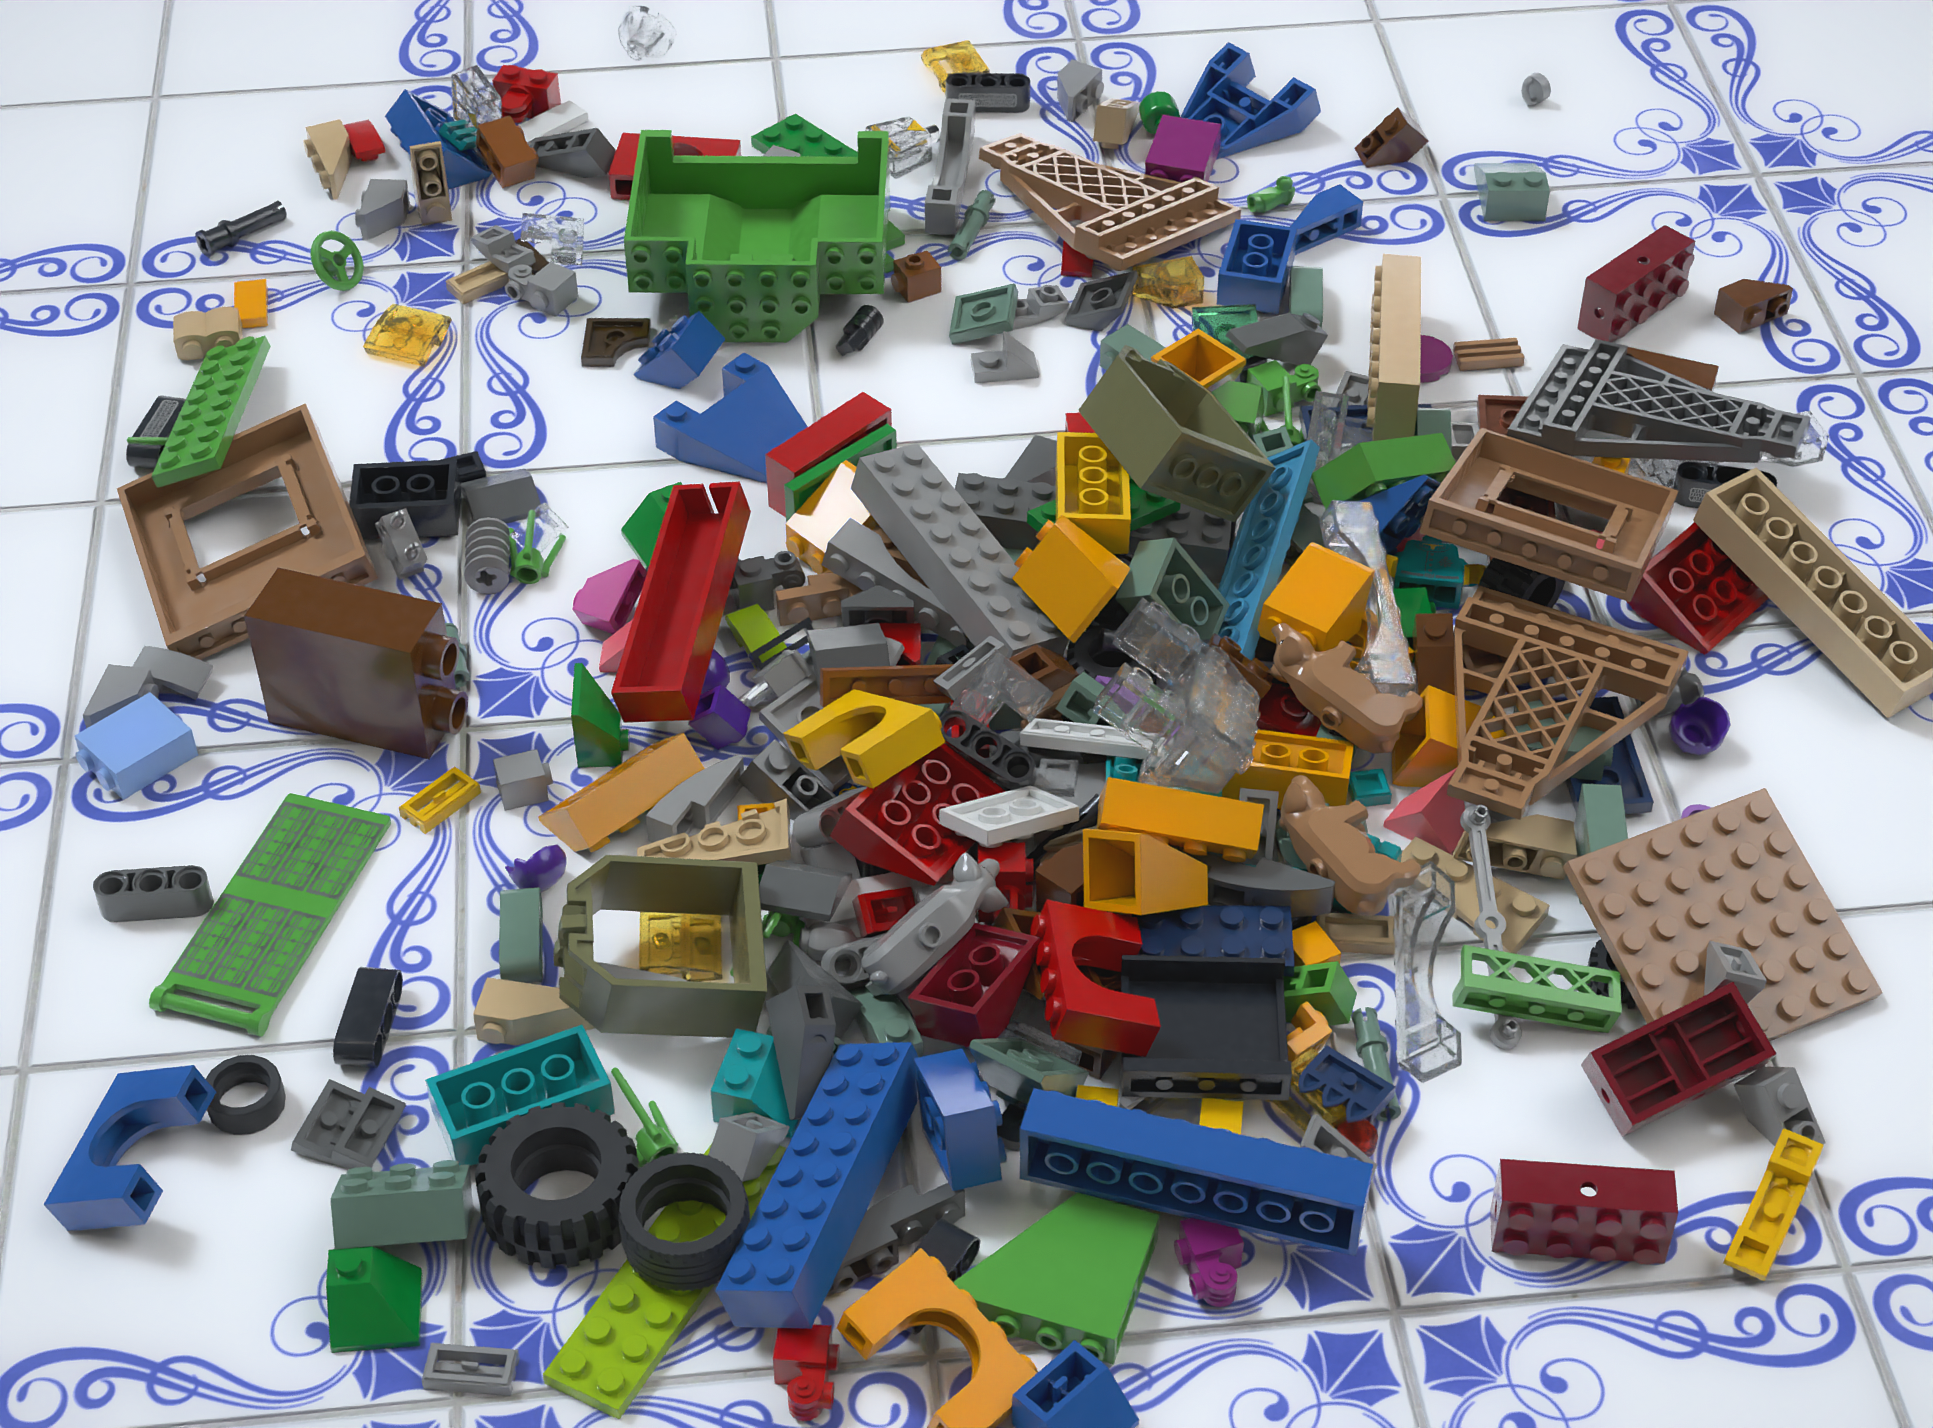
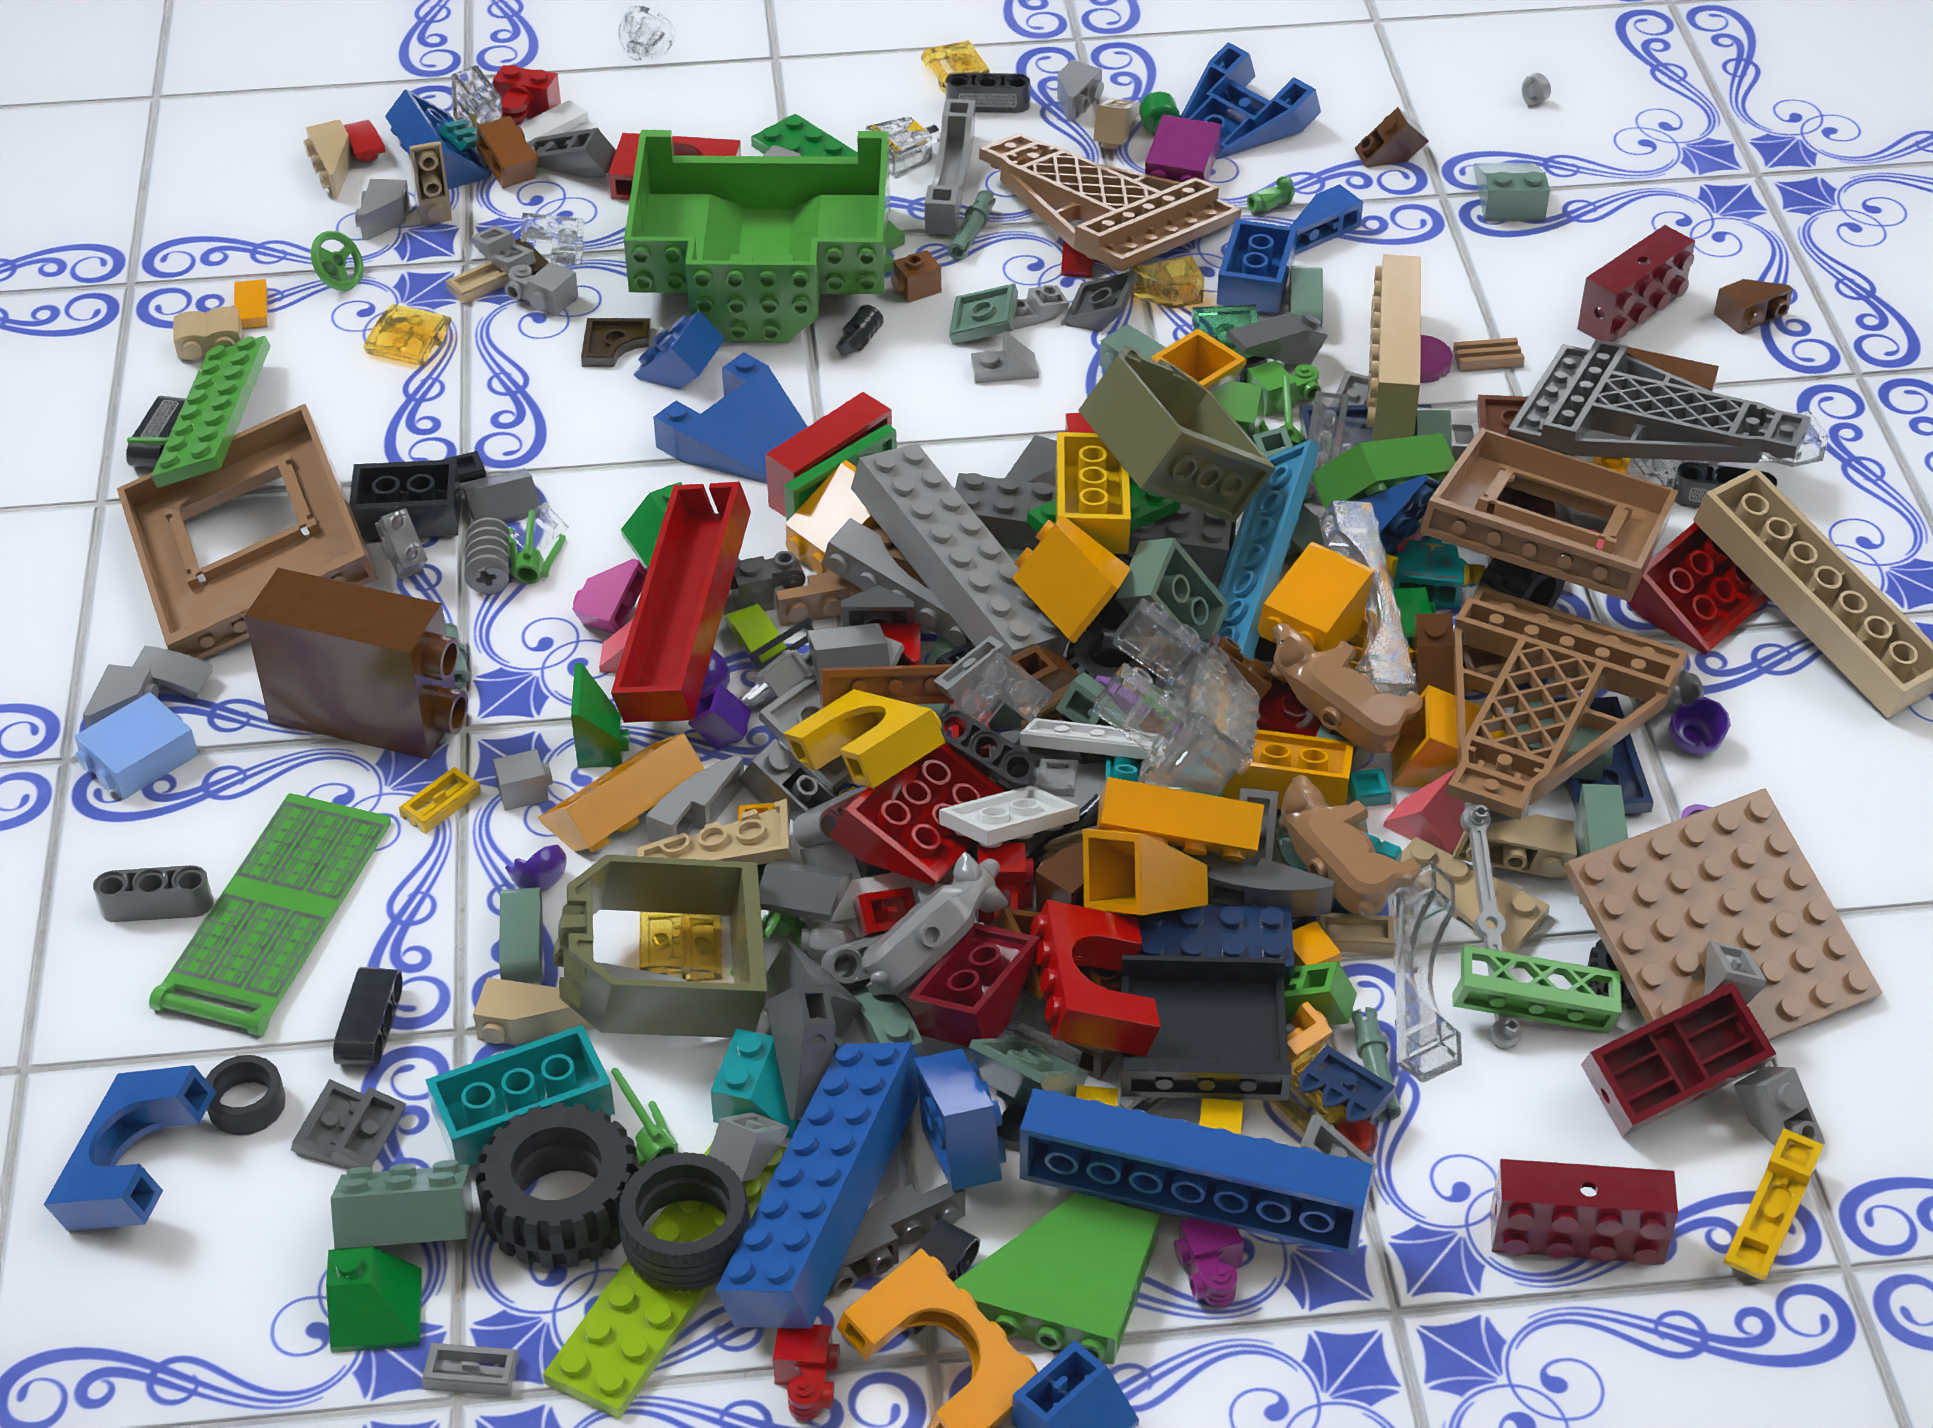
black pin [195,200,287,257] -> none

